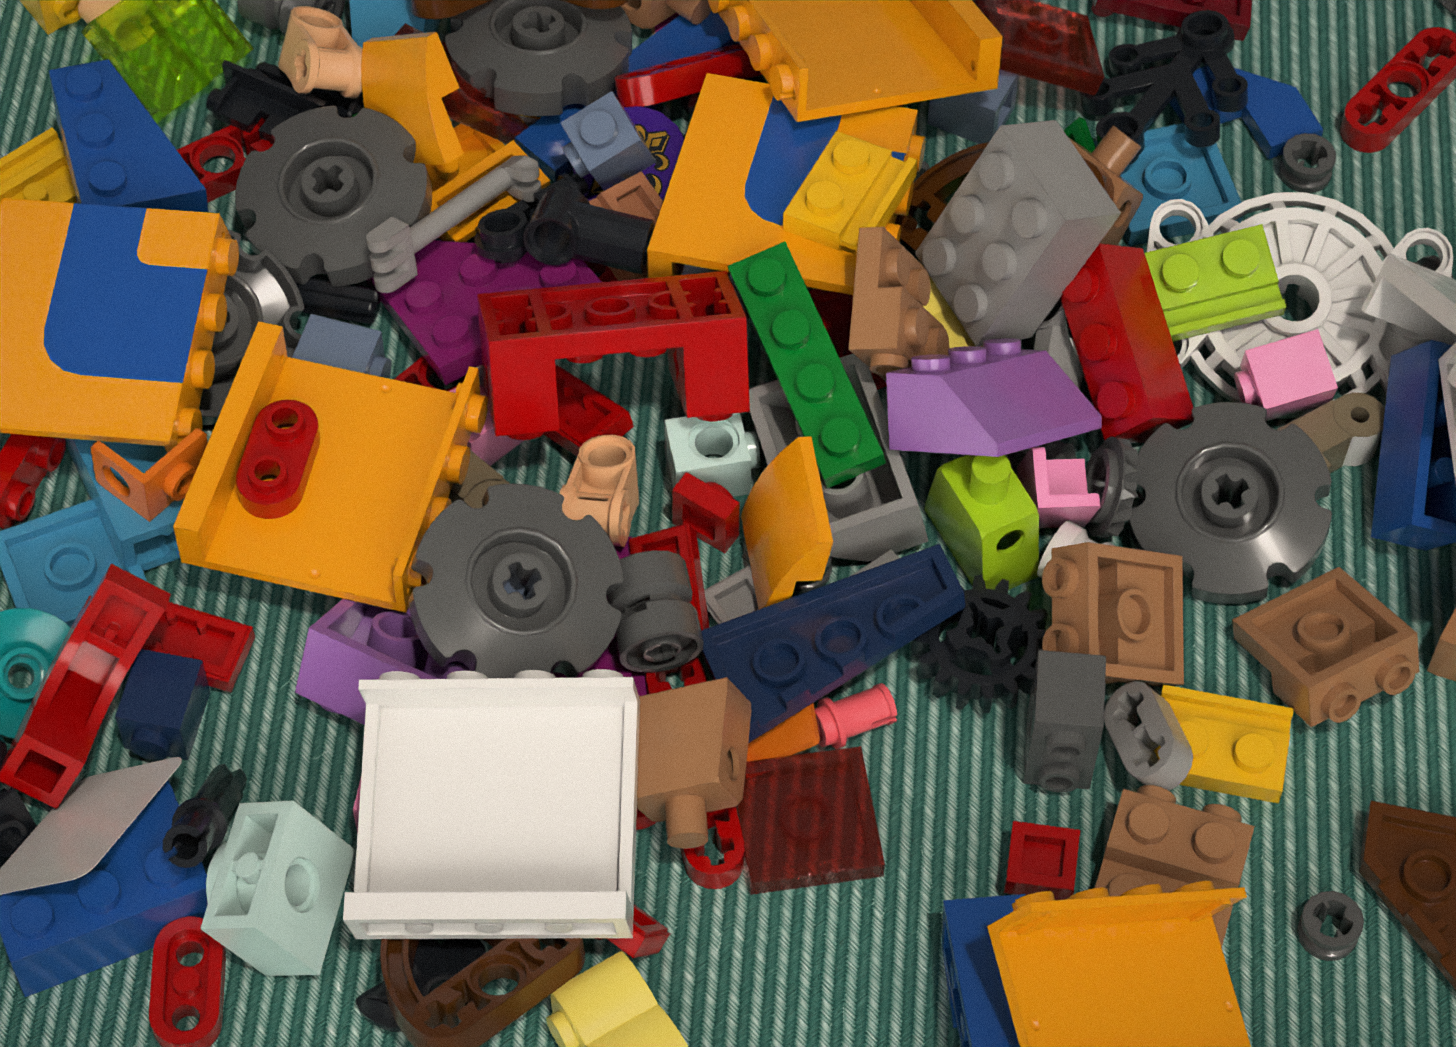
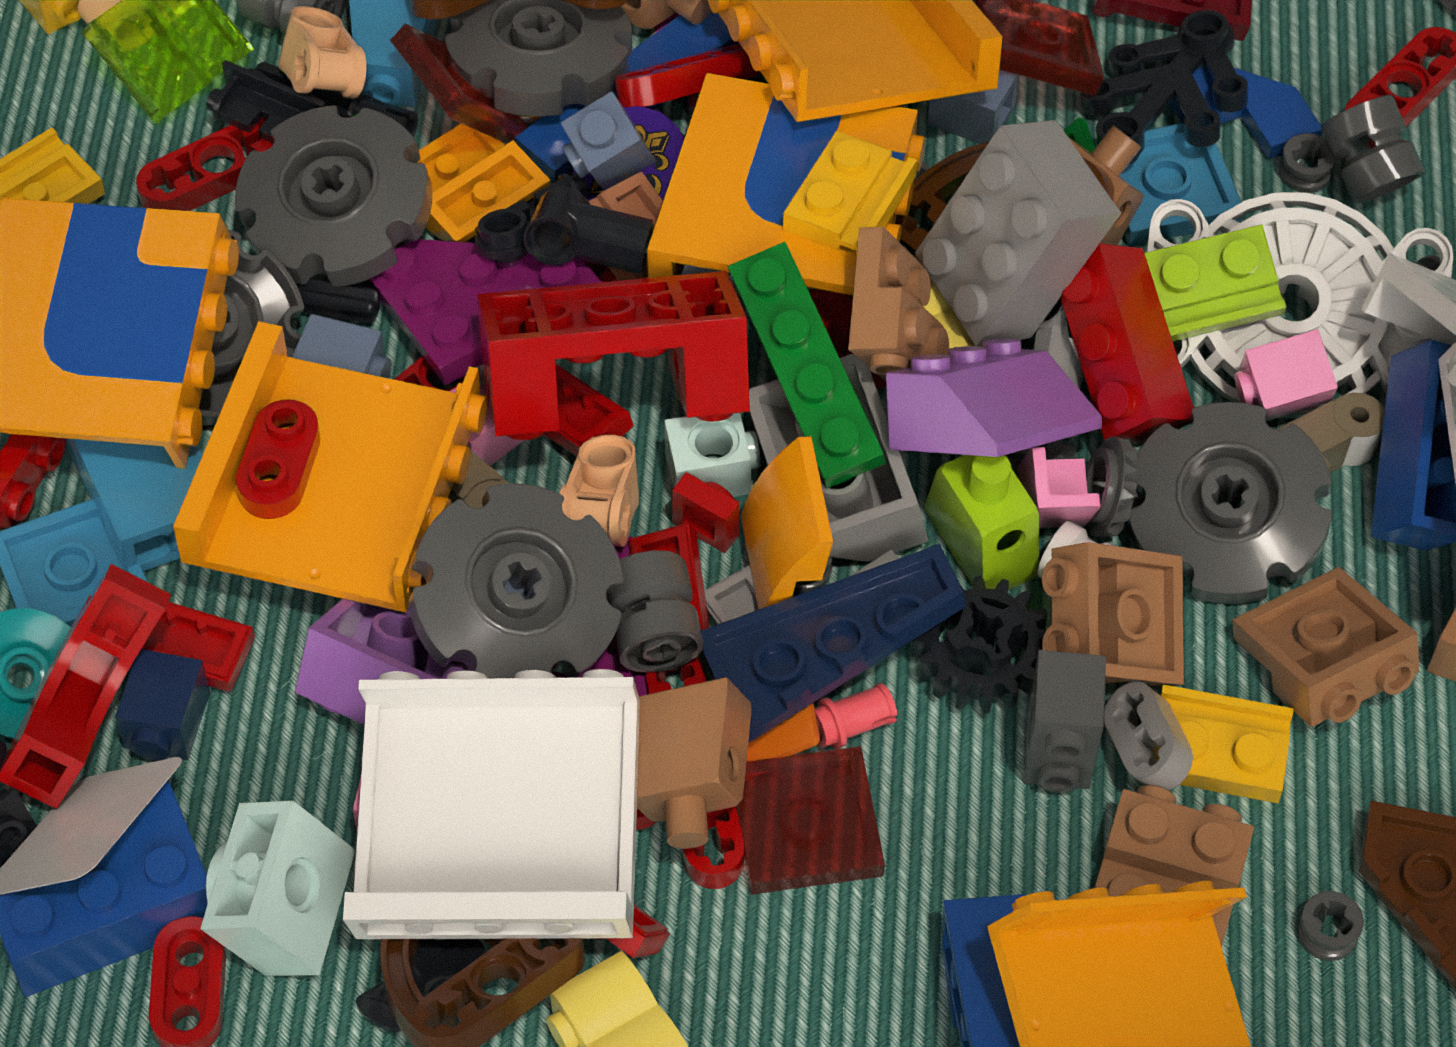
blue wedge [49,59,208,212] -> none
orange bracket [90,428,208,522] -> none
black axle [163,764,247,868] -> none
light orange slope [361,32,464,165] -> none
light grey hinge [366,156,542,293] -> none
red plate [1004,821,1080,900] -> none
none -> dark grey wheel [1321,95,1426,204]

